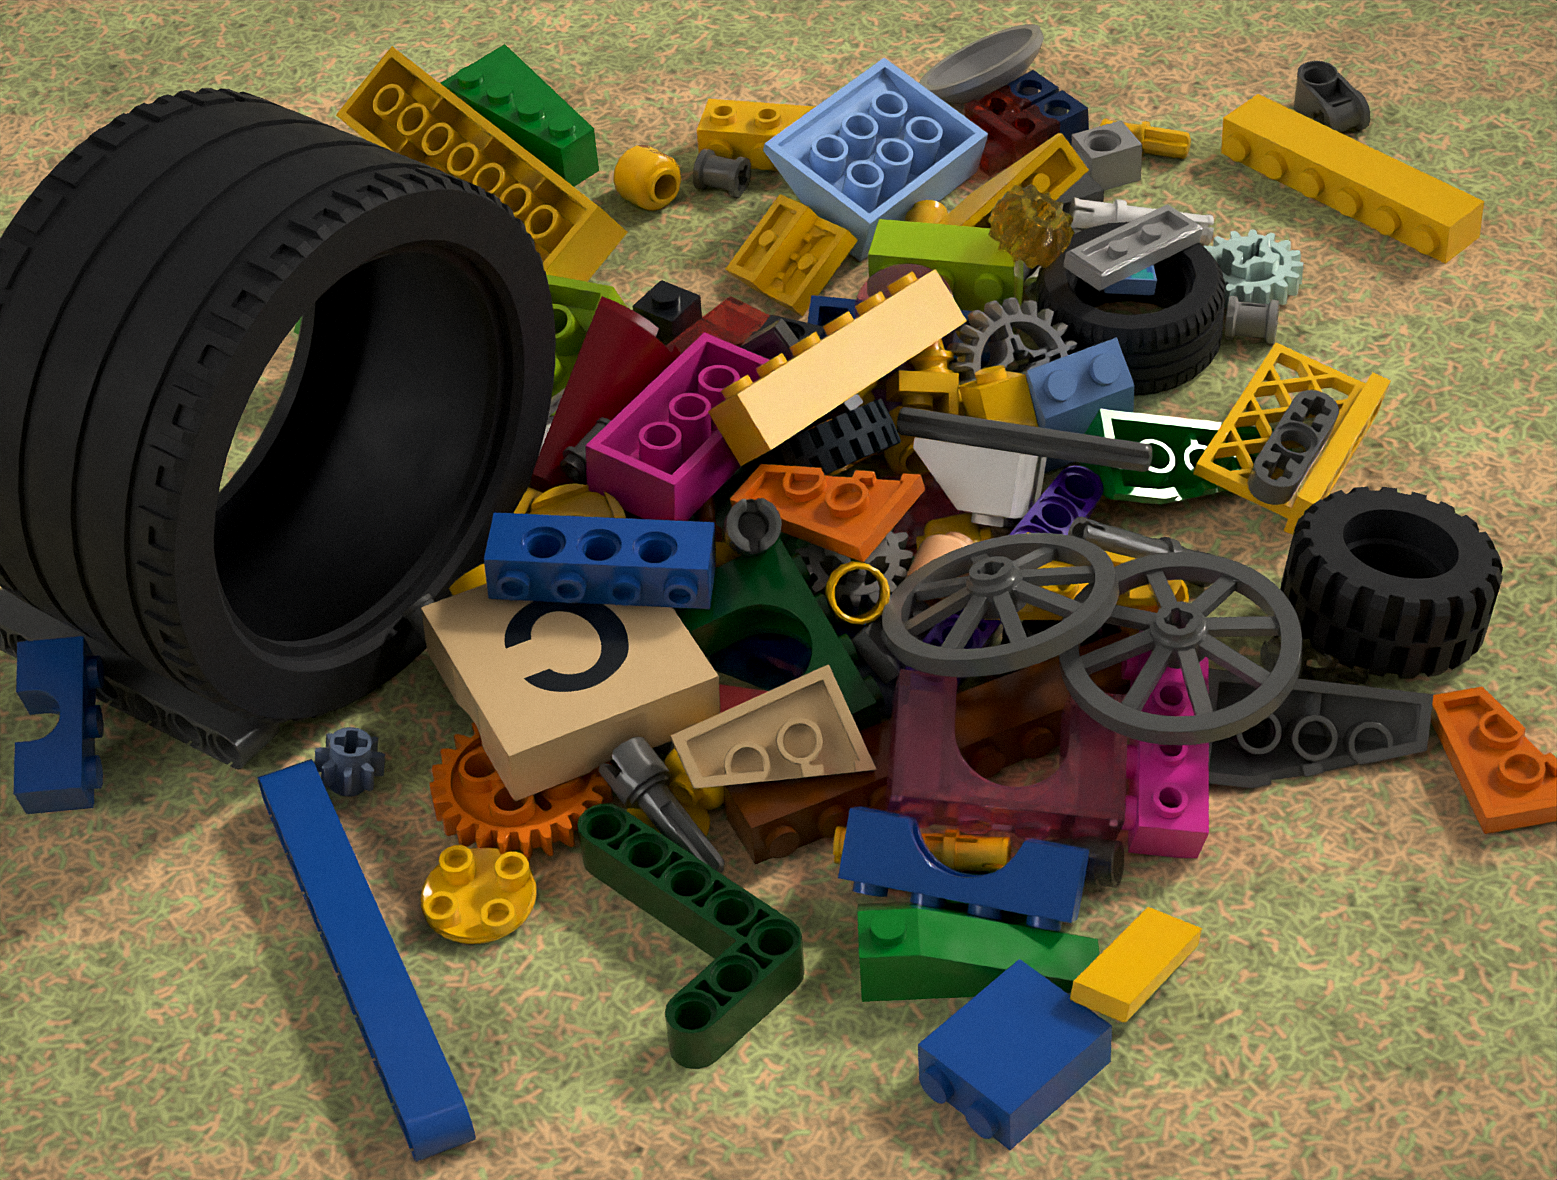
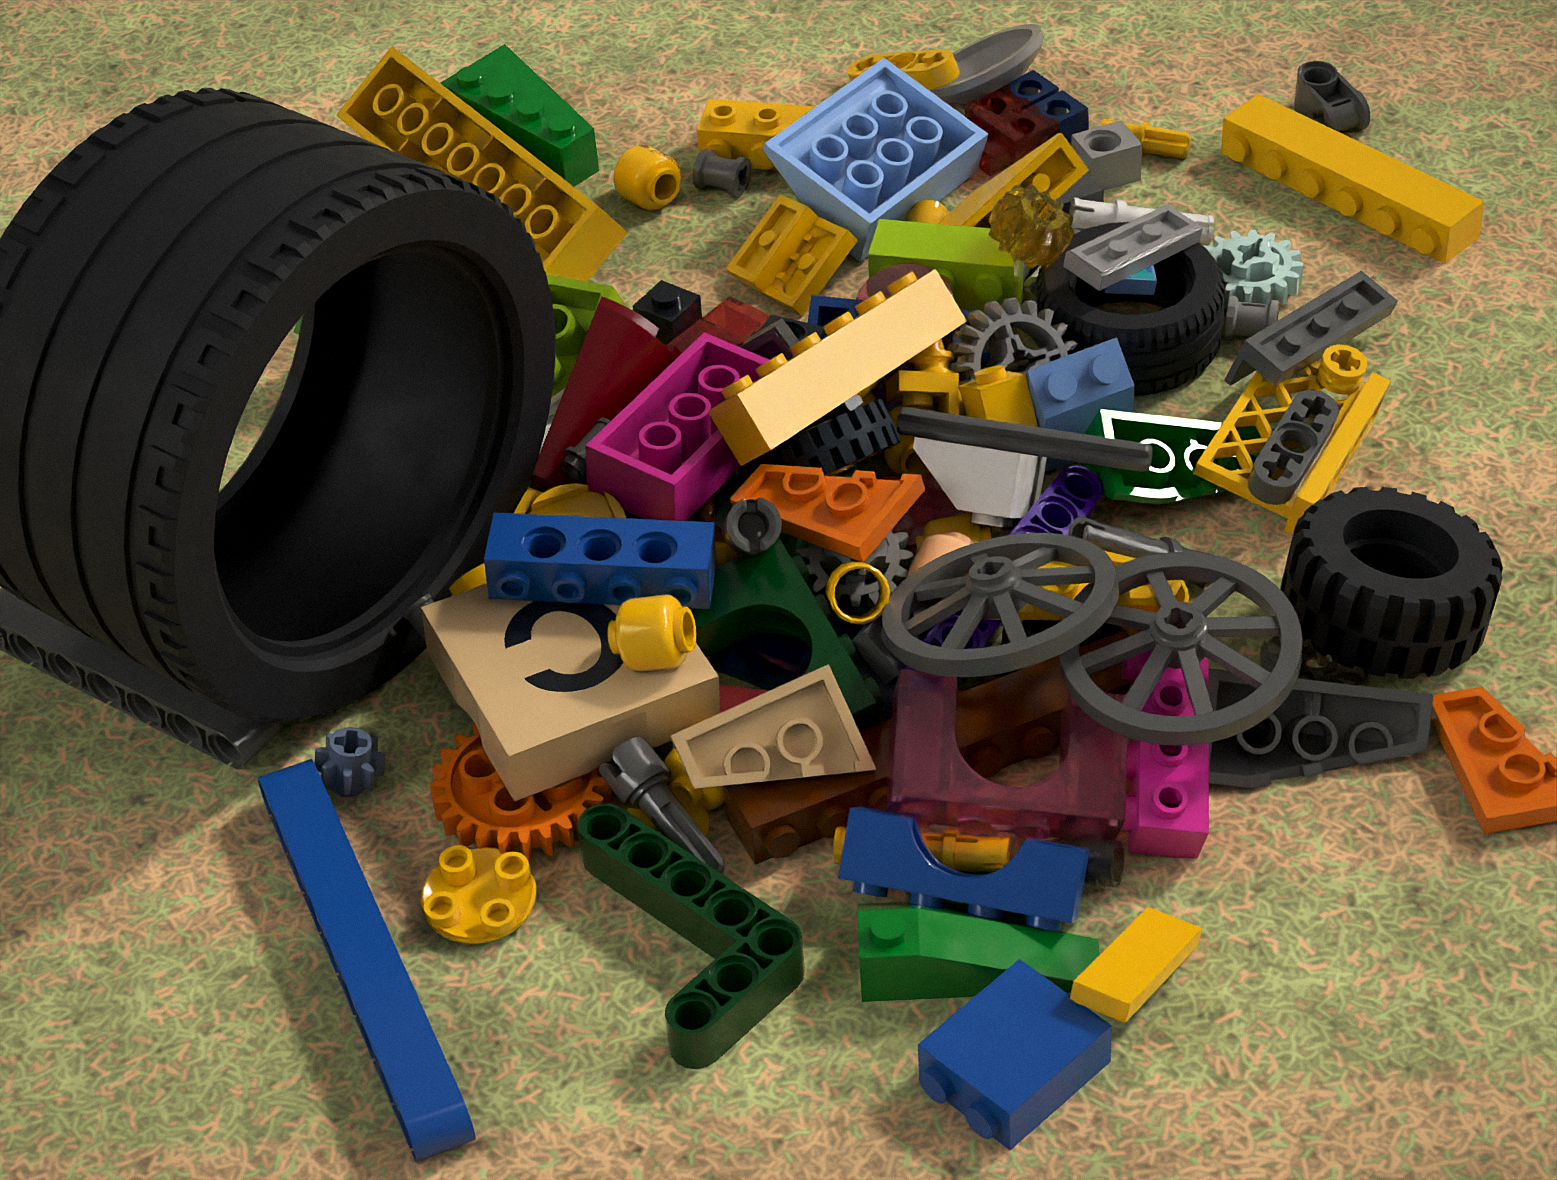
blue arch [13,636,104,814] -> none
none -> yellow head [608,594,696,672]
none -> yellow beam [847,49,960,90]
none -> dark grey panel [1224,271,1398,386]
none -> yellow bush [1316,344,1368,395]

